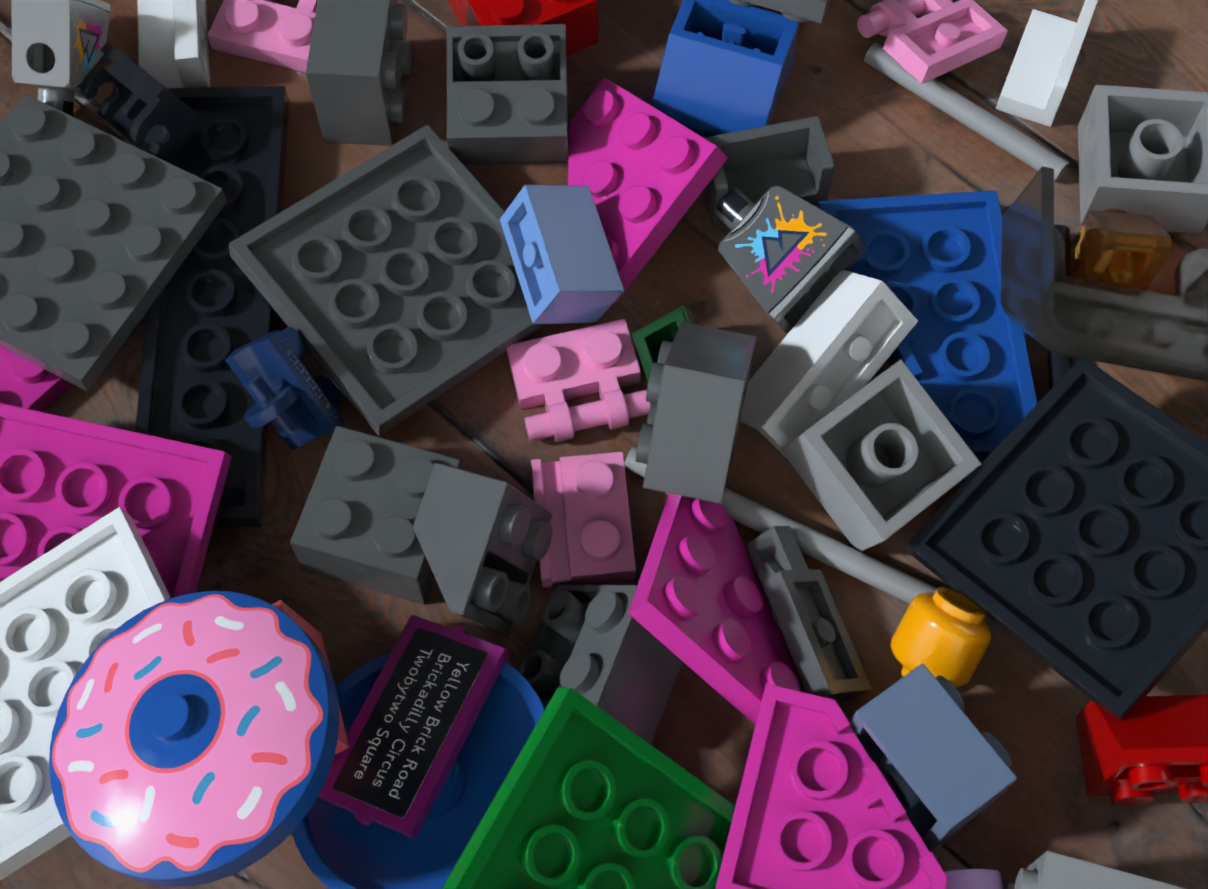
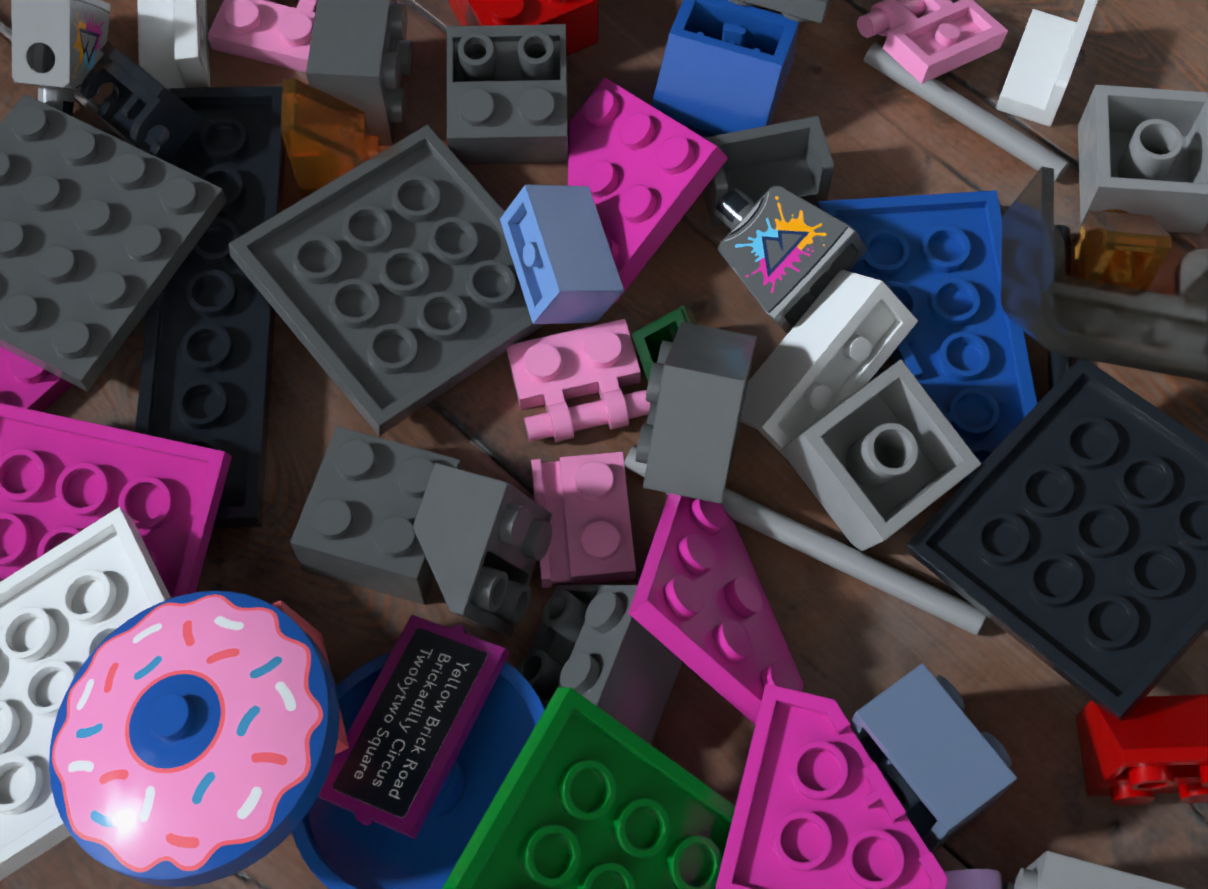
dark blue hips [225,327,344,451] -> none
dark grey hinge [747,526,872,702] -> none
light orange head [890,587,992,688] -> none
none -> clear orange slope [281,79,382,197]

